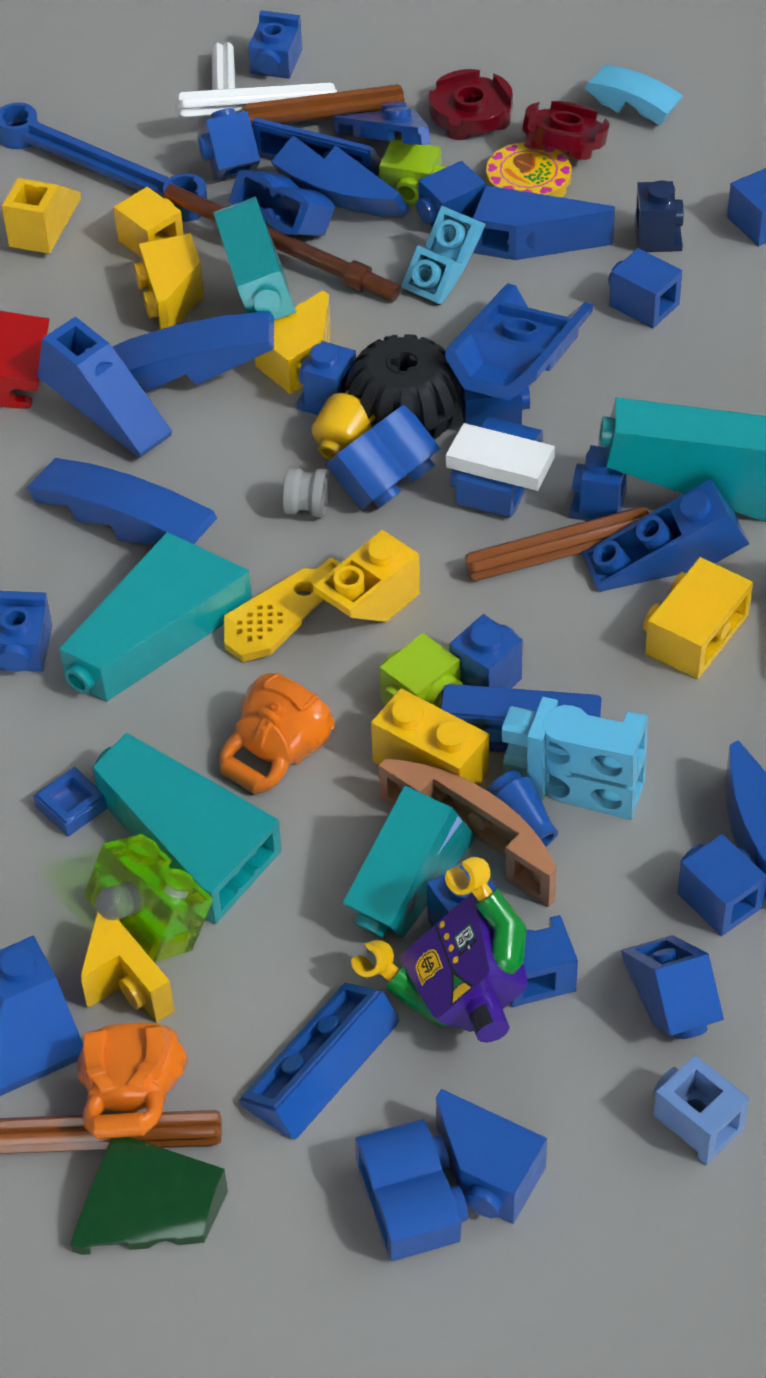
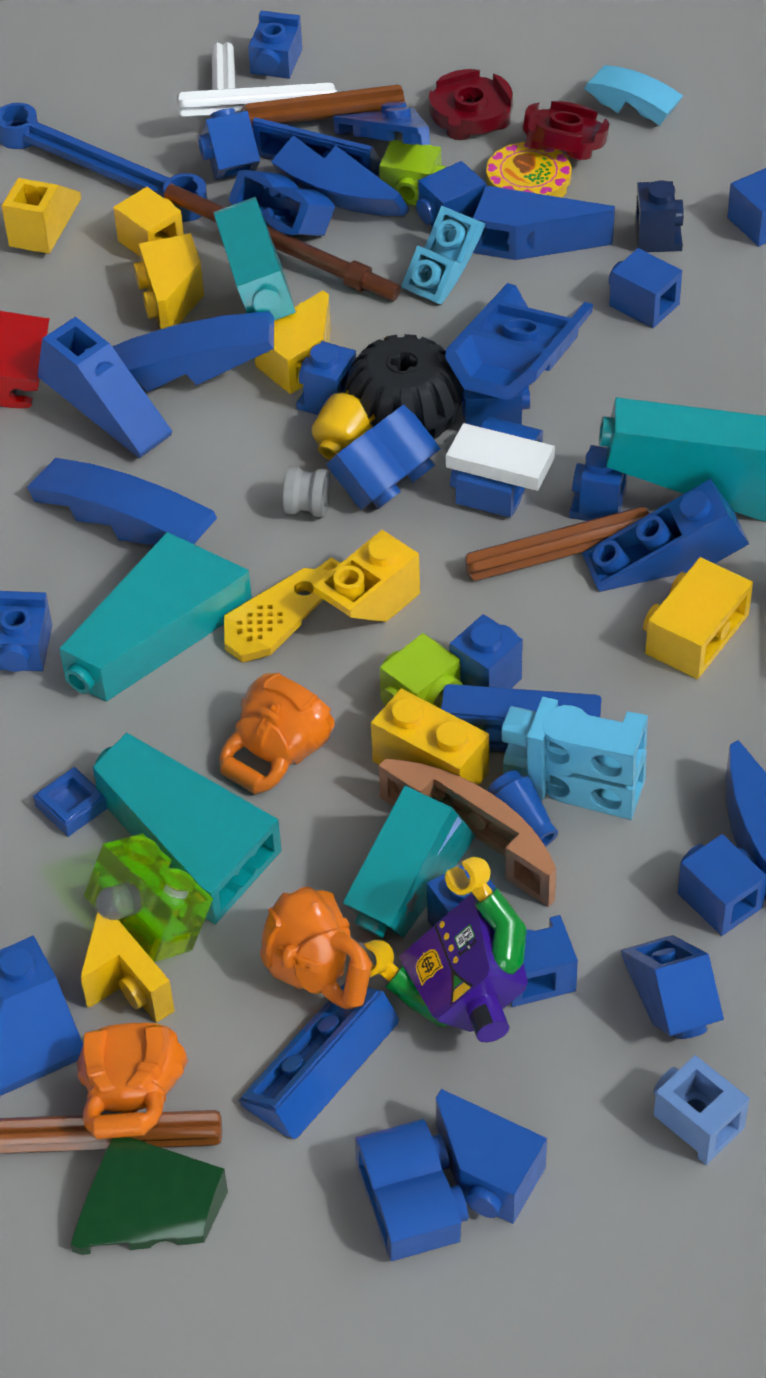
none -> orange piece [260,887,372,1009]

